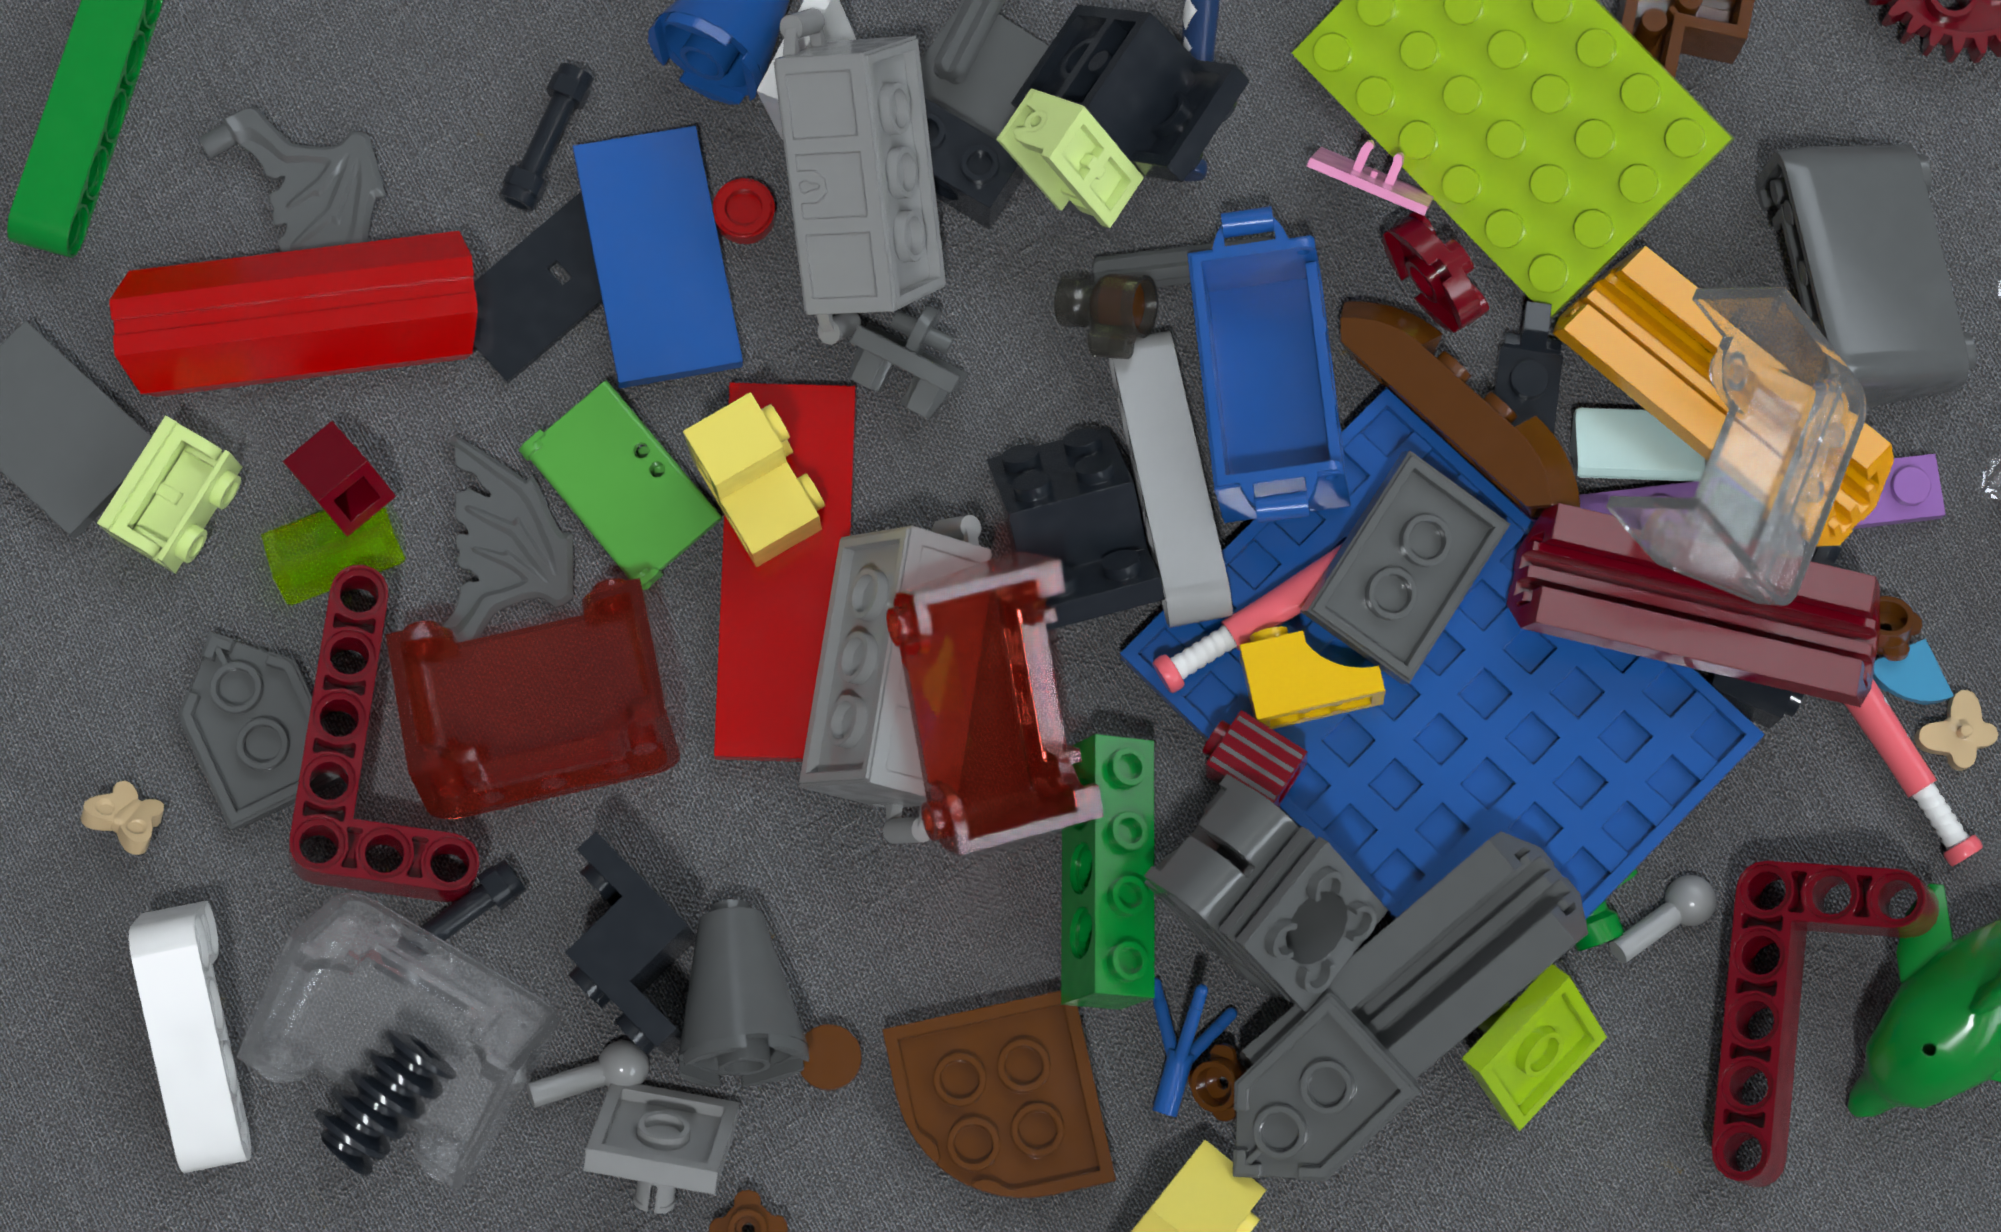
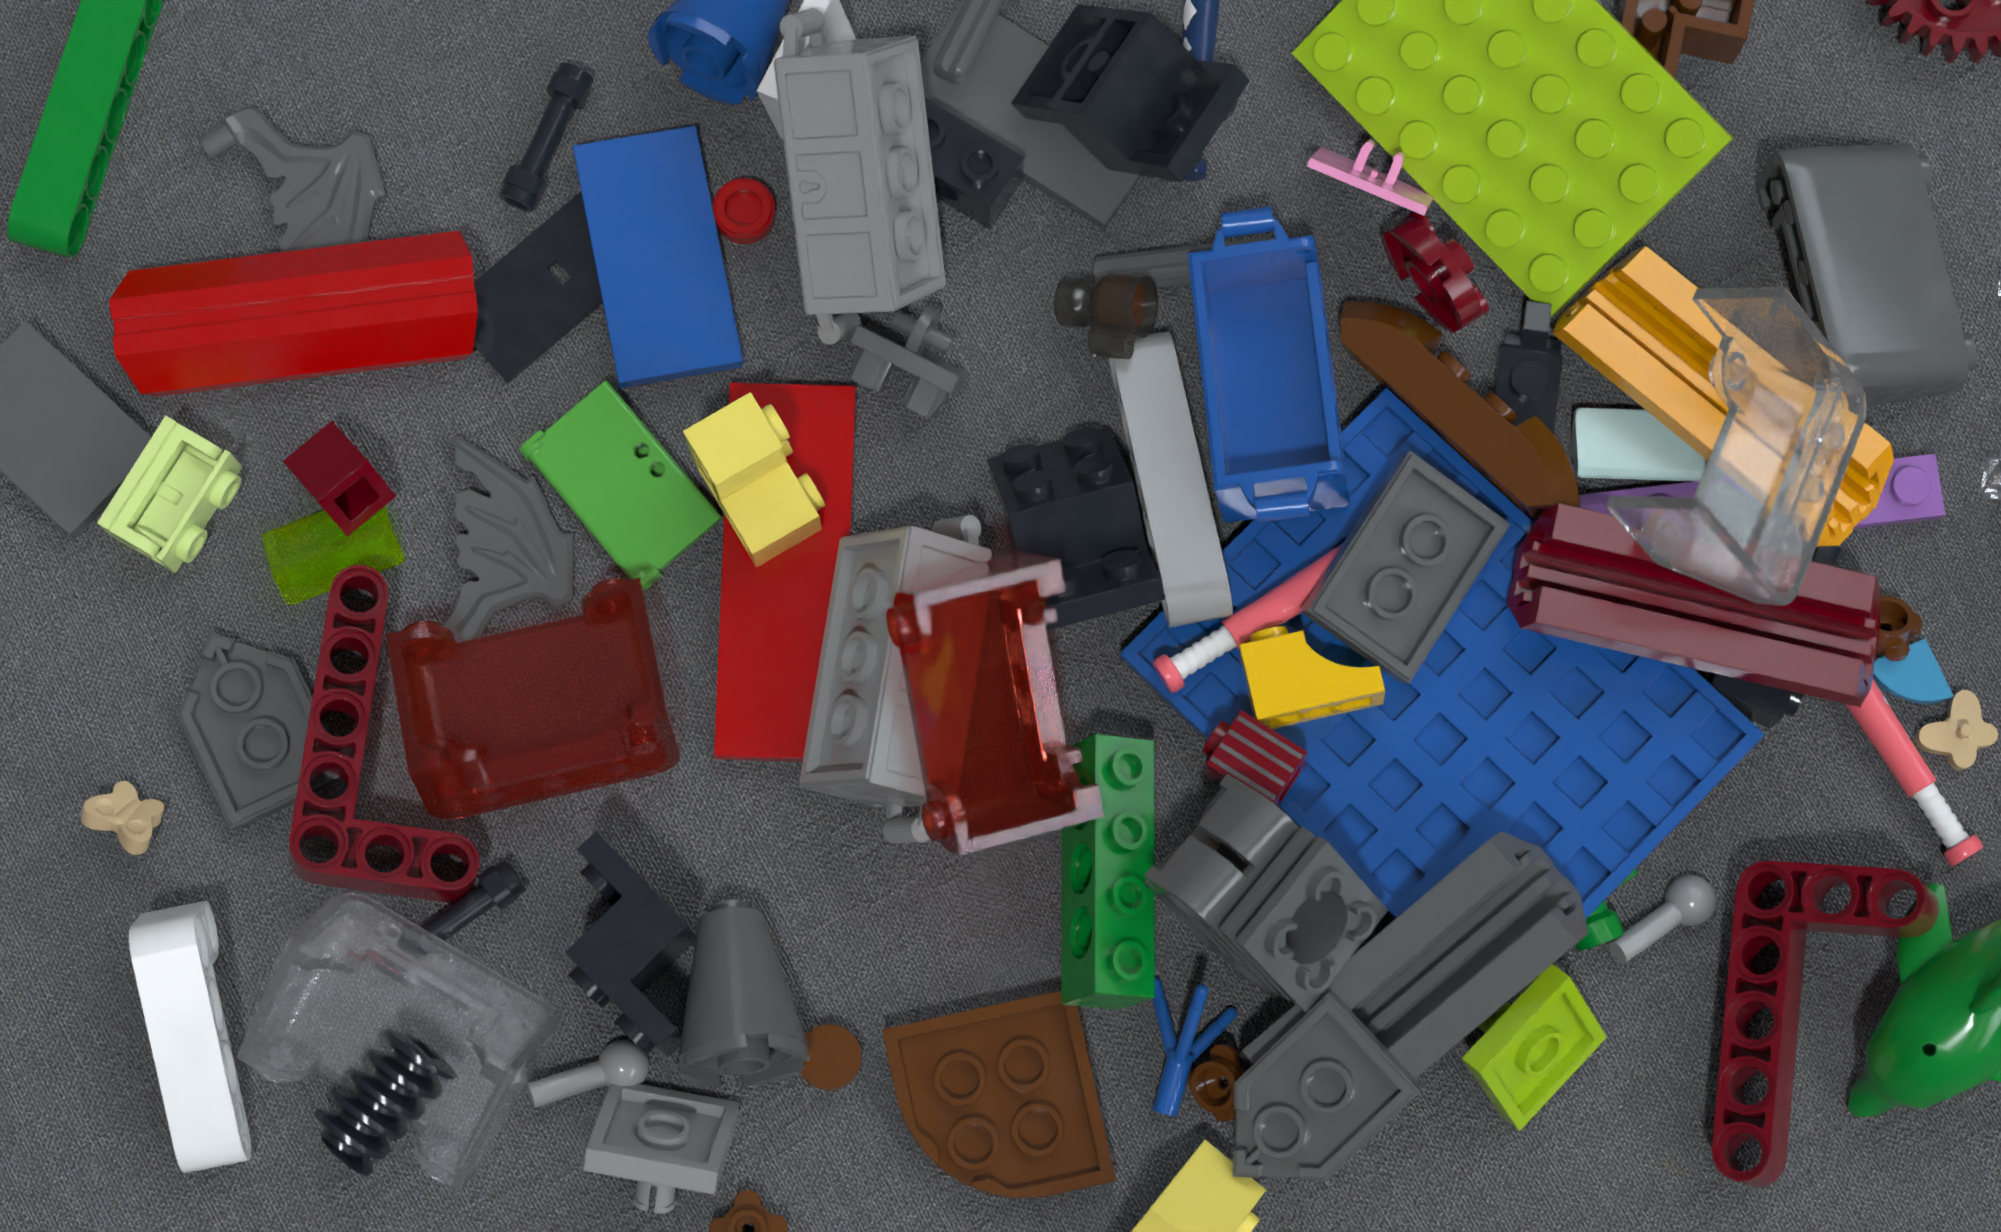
yellowish green hinge [996,88,1144,228] -> none

